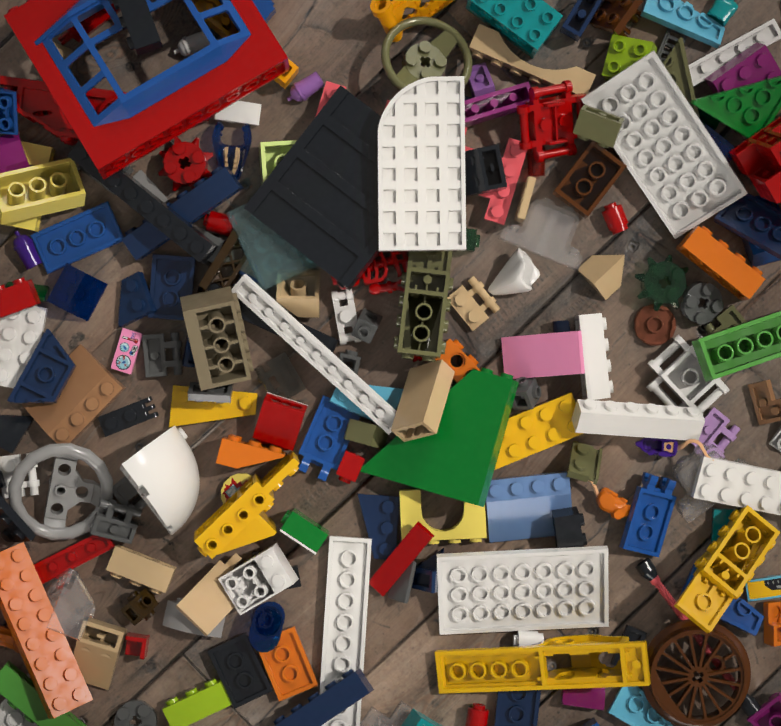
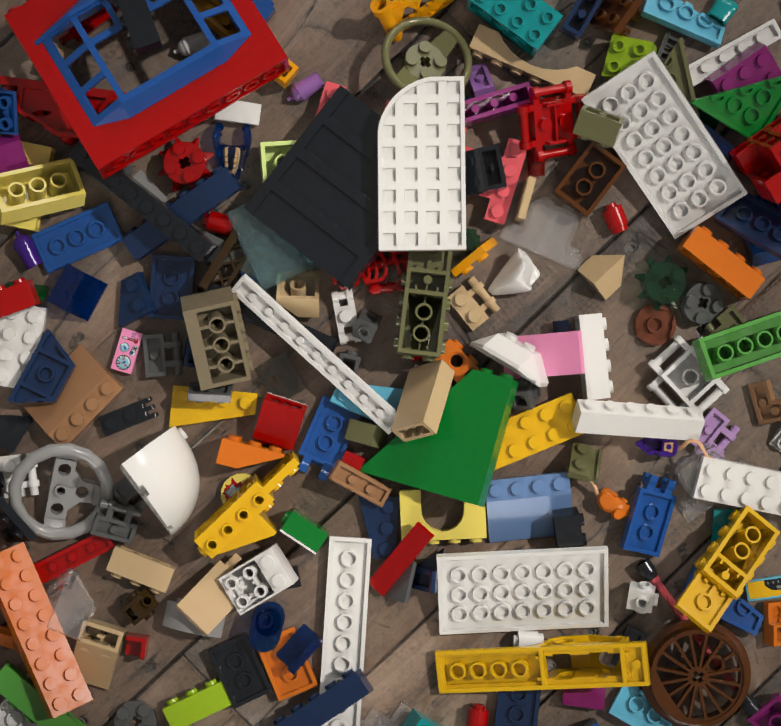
none -> clear blue panel [276,624,323,675]
none -> medium nougat tile [327,459,392,508]
none -> light orange wing [450,237,498,277]
none -> white wedge [469,332,549,387]
none -> white brick [626,581,659,614]

